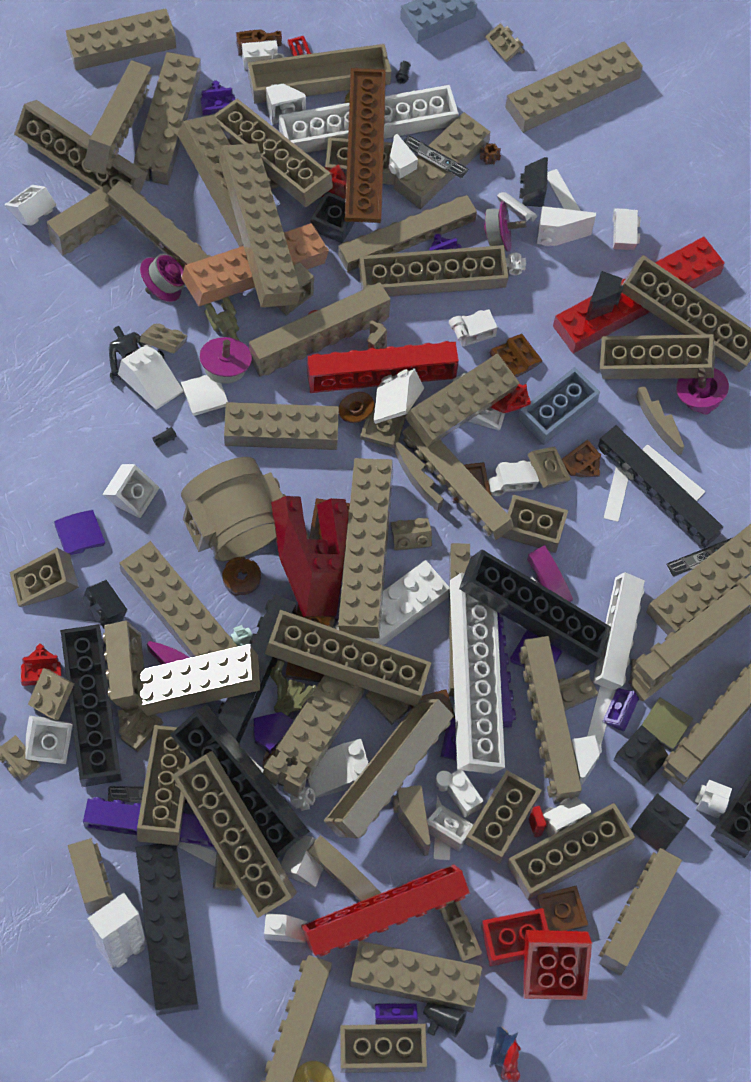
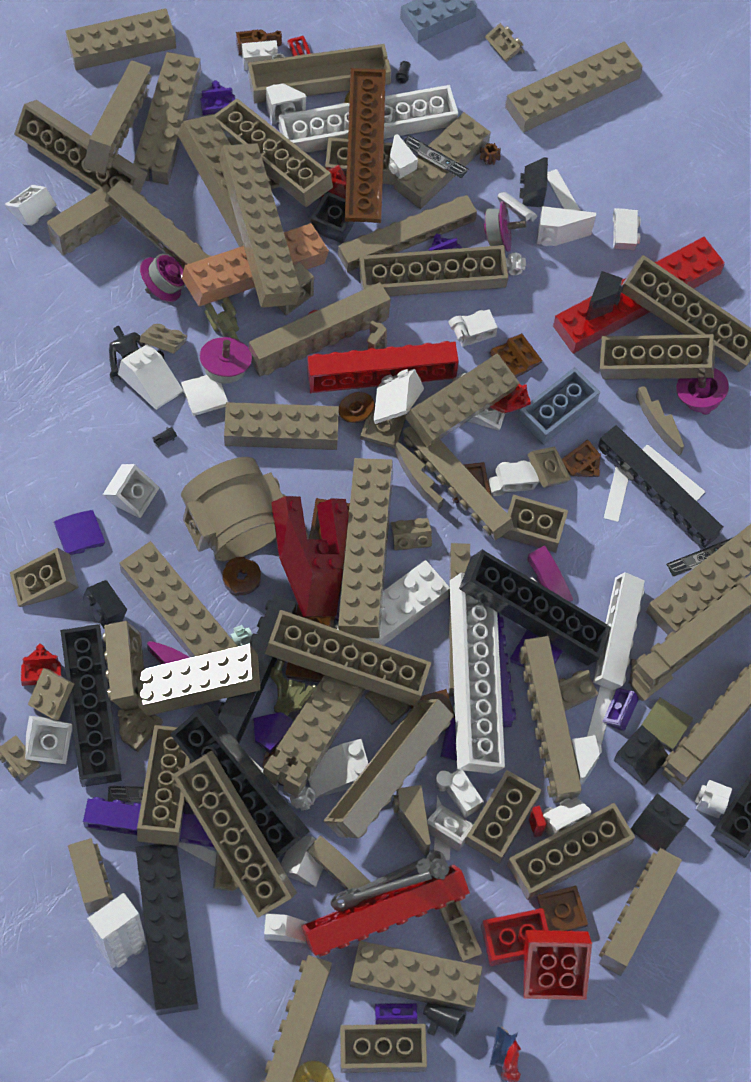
none -> dark grey piece [330,849,449,912]

